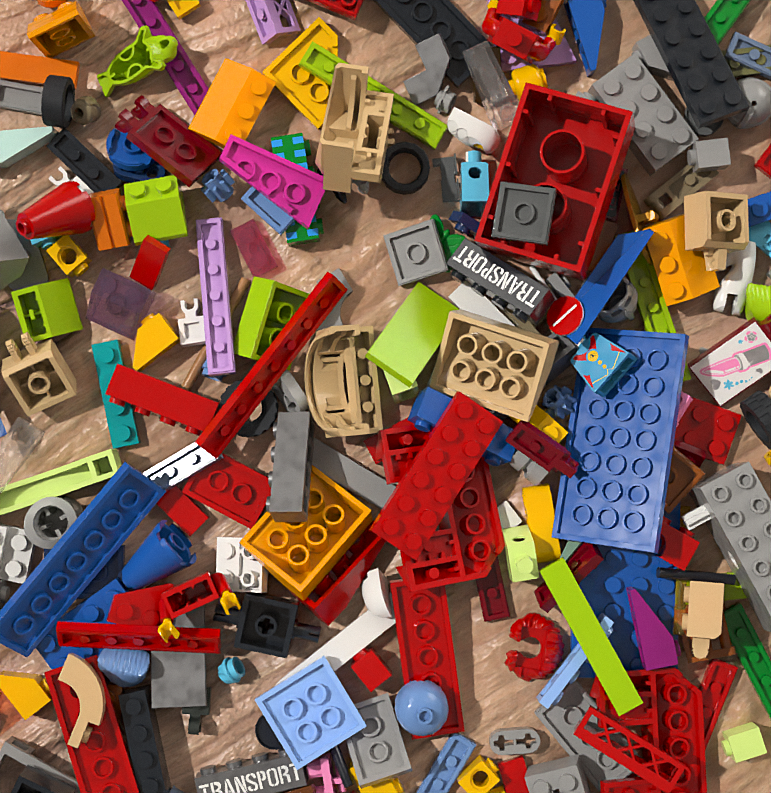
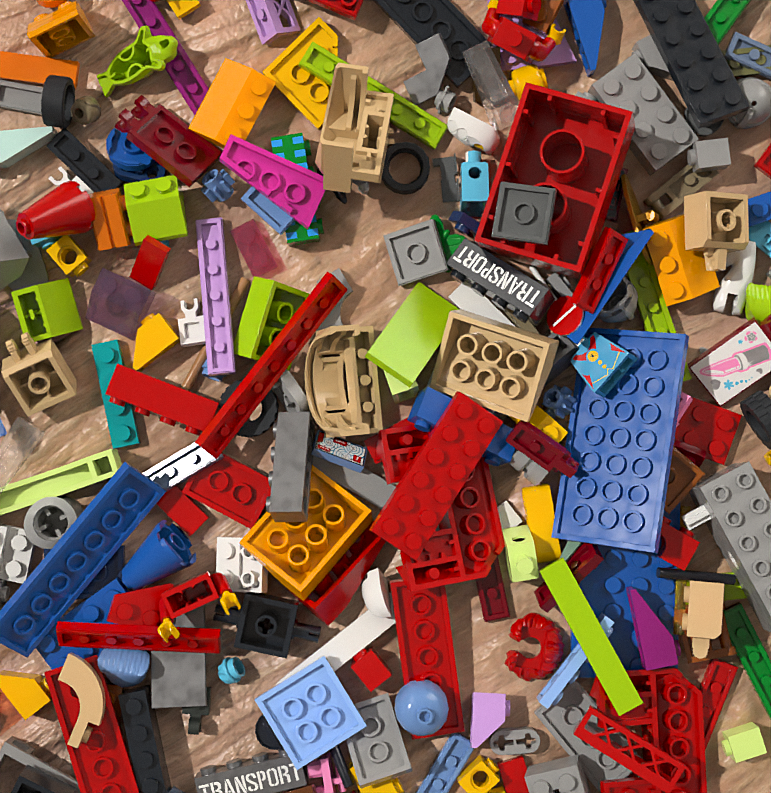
none -> tile [311,430,367,473]
none -> lavender slope [470,692,510,748]
none -> red tile [569,227,629,314]

